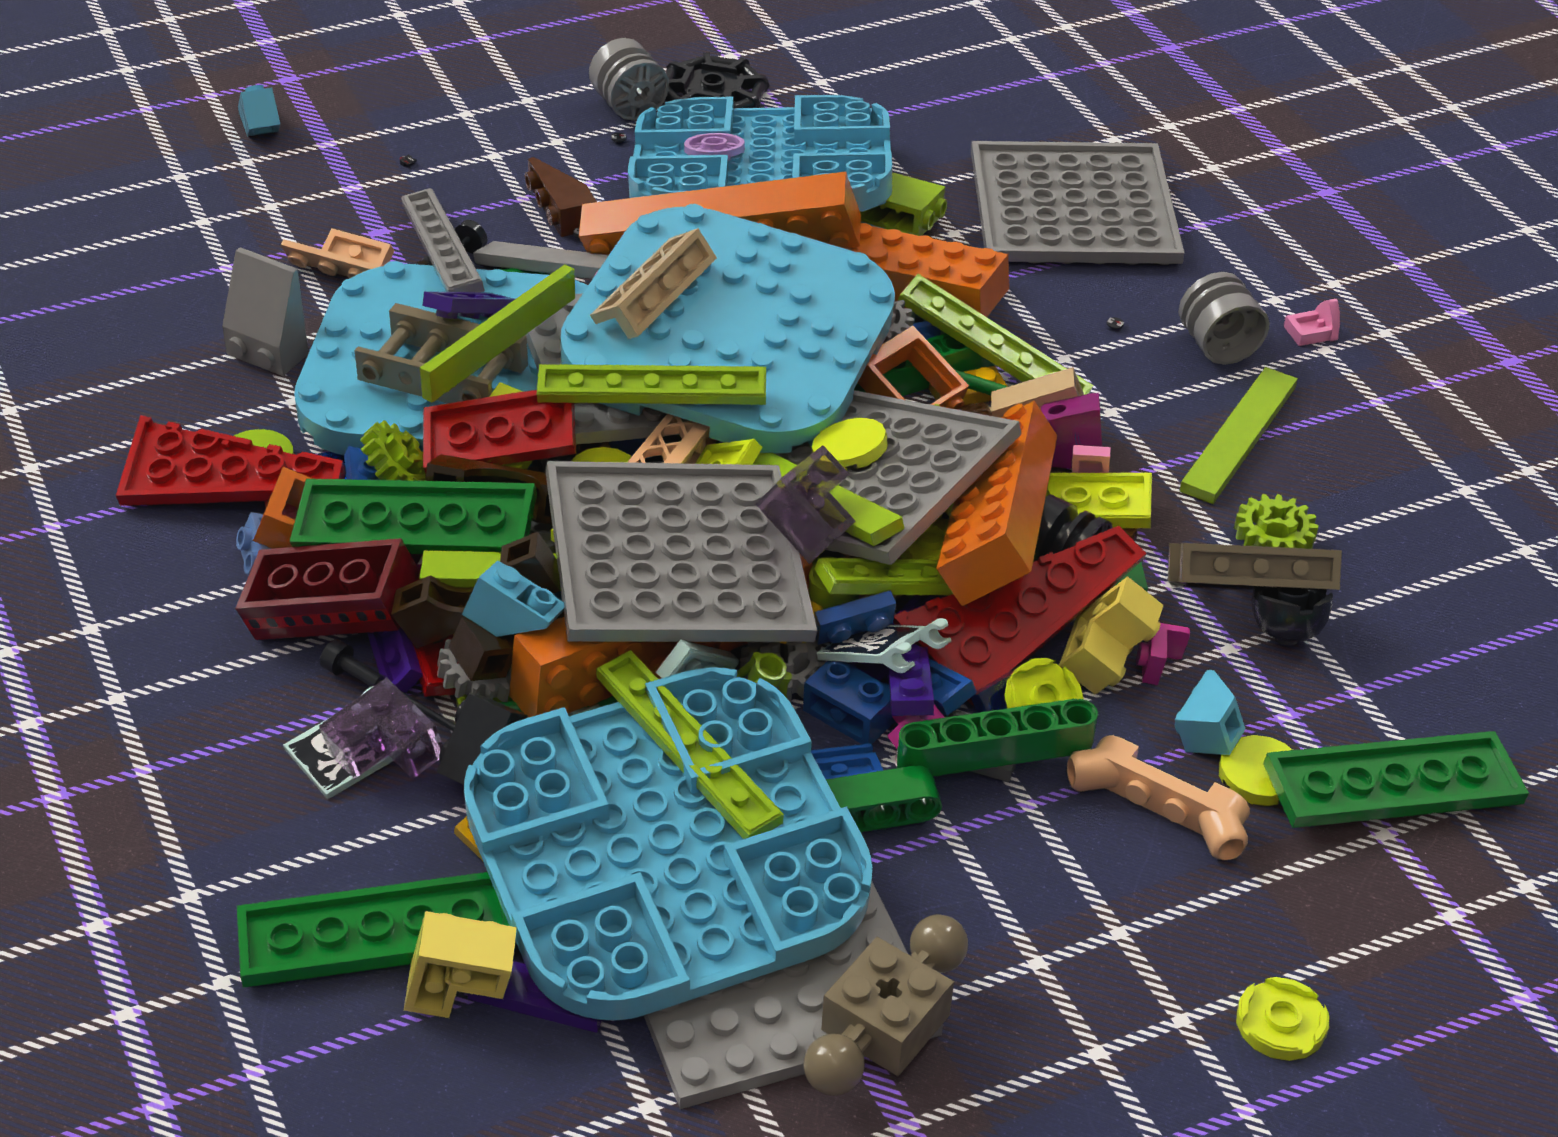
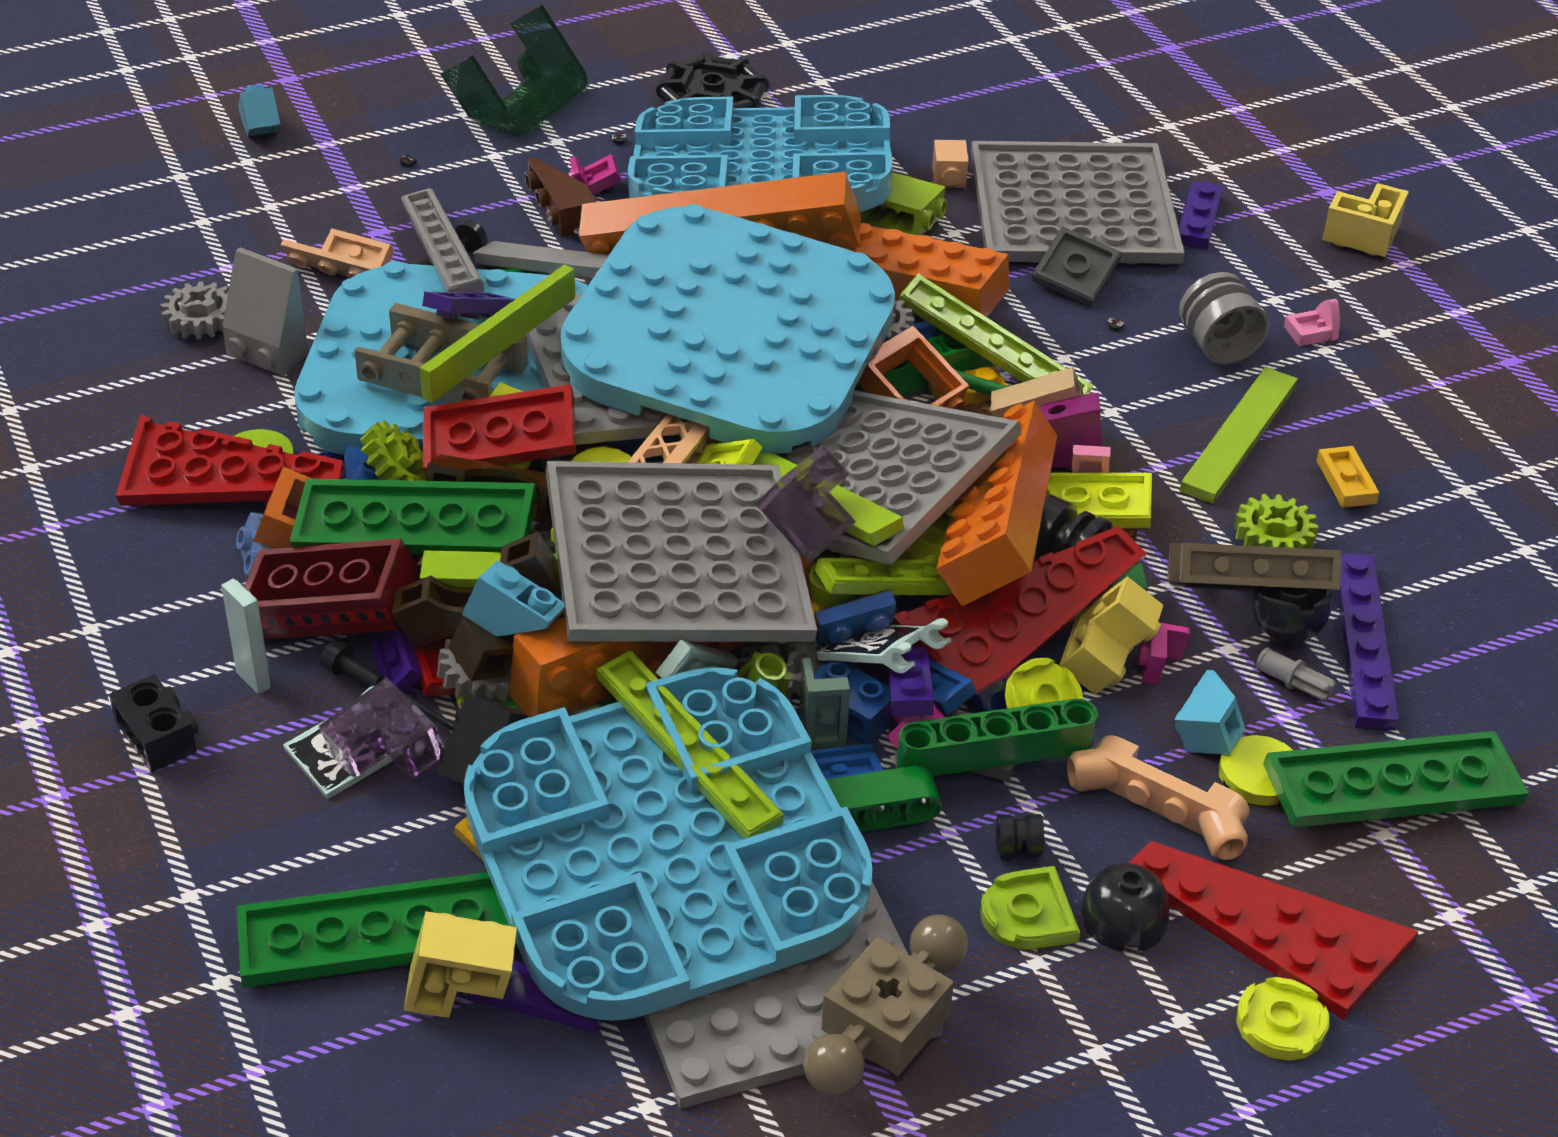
lime tile [537,364,766,405] -> none
light grey wheel [589,38,669,121] -> none
tan fence [590,228,717,339] -> none
lavender wheel [684,133,745,161] -> none
neon yellow tile [812,418,888,472] -> none
none -> black brick [109,674,199,773]
none -> light grey gear [160,281,229,339]
none -> light aqua tile [221,578,271,695]
none -> clear green windscreen [440,4,588,137]
none -> dark pink bracket [568,154,622,196]
none -> sand green panel [799,657,850,748]
none -> light nougat brick [932,140,968,188]
none -> lime tile [980,866,1080,950]
none -> black wheel [995,814,1044,857]
none -> dark grey plate [1031,226,1122,307]
none -> black cylinder [1081,863,1170,951]
none -> red wing [1128,841,1419,1020]
none -> dark purple plate [1179,181,1223,250]
none -> light grey axle [1256,647,1336,701]
none -> yellow plate [1316,446,1379,508]
none -> light yellow brick [1322,183,1409,257]
none -> dark purple plate [1337,553,1399,731]

